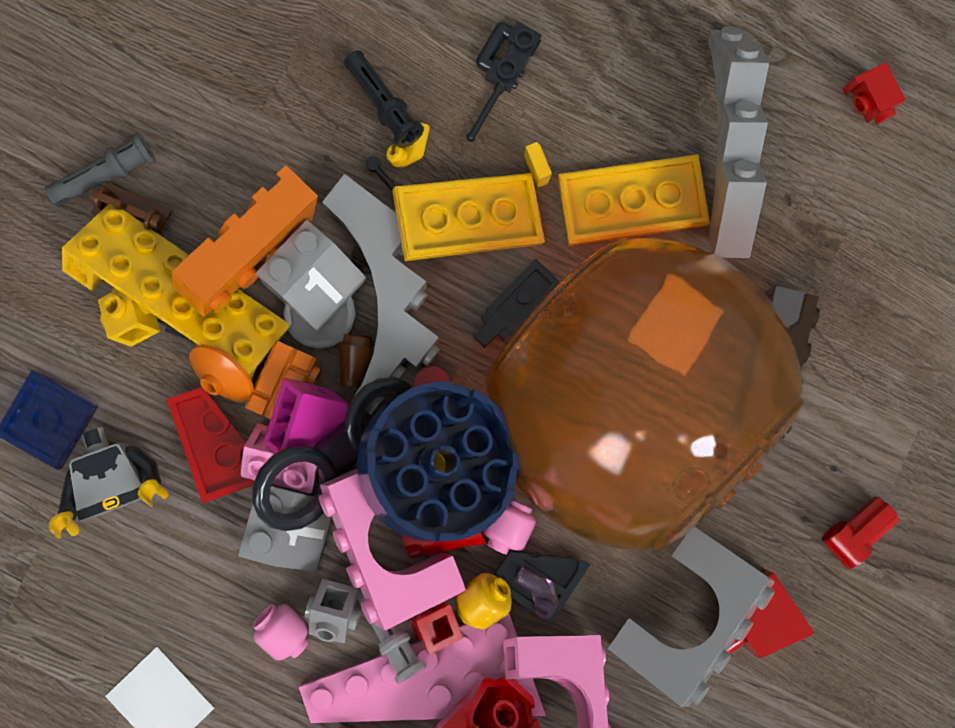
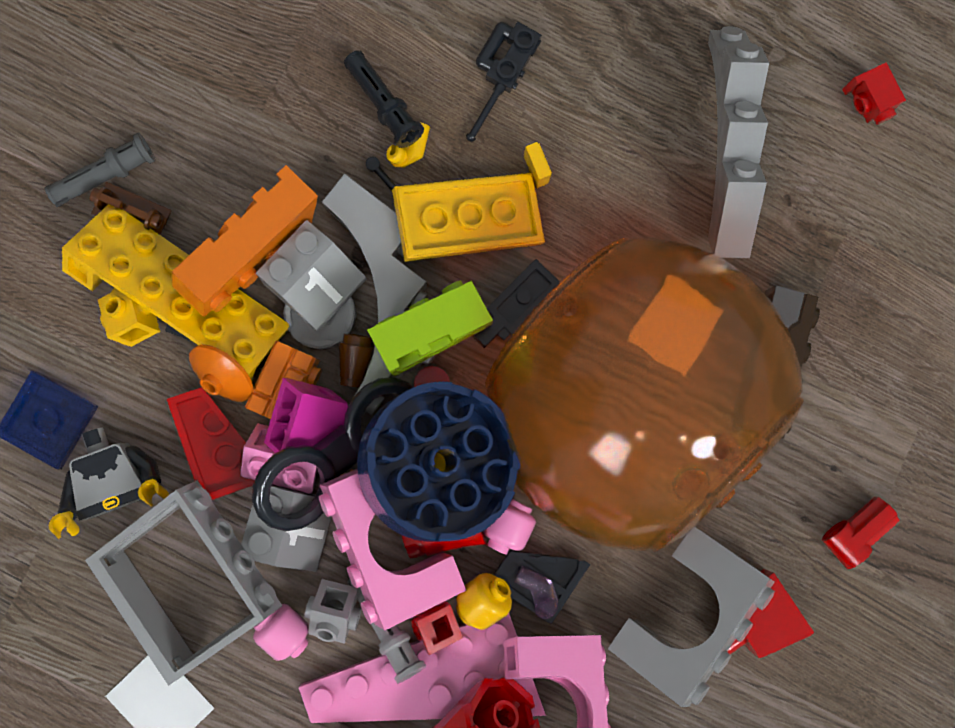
yellow tile [558,154,710,246] -> none
none -> light grey window [85,480,282,686]
none -> lime wedge [367,280,493,377]

